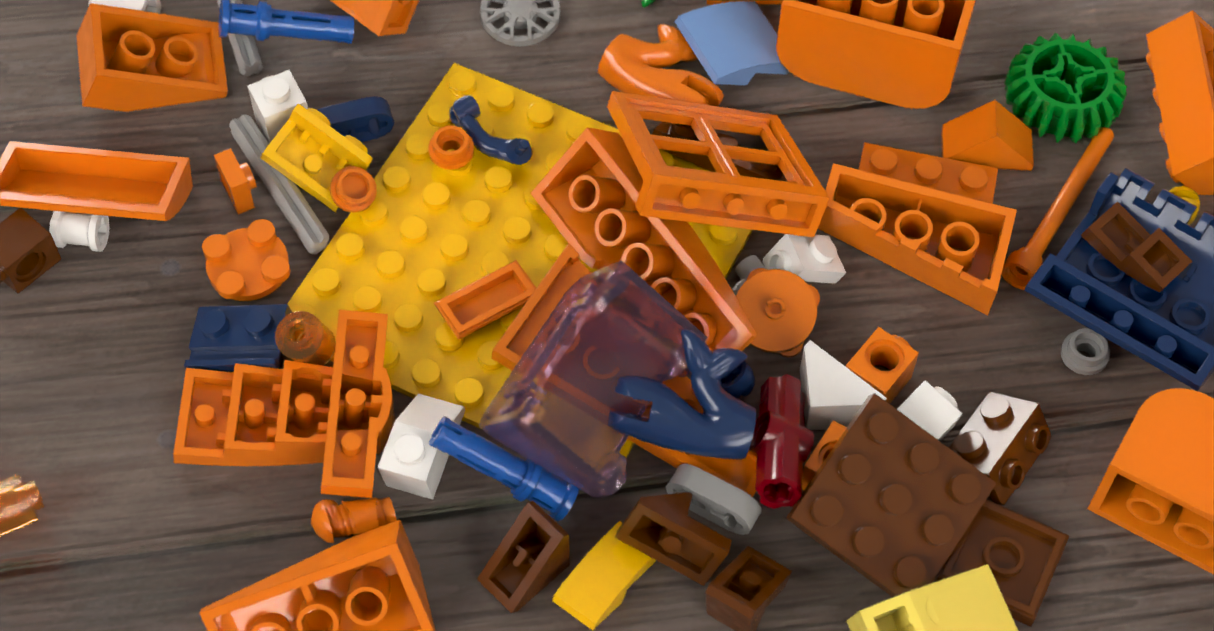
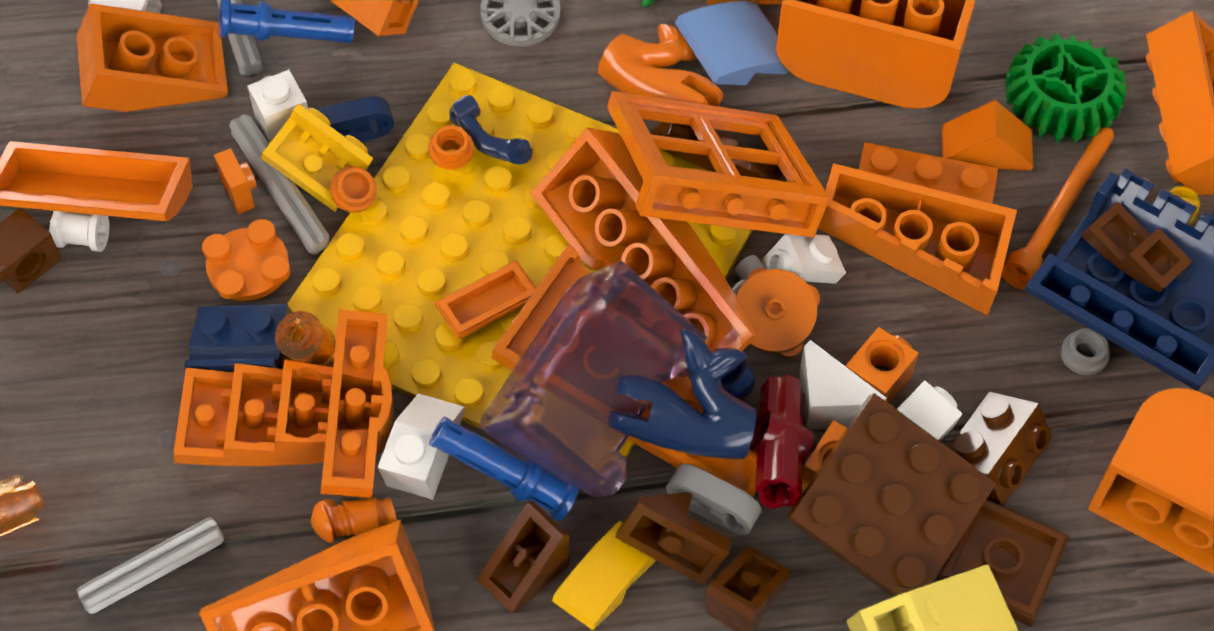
none -> light grey axle [77,517,224,614]

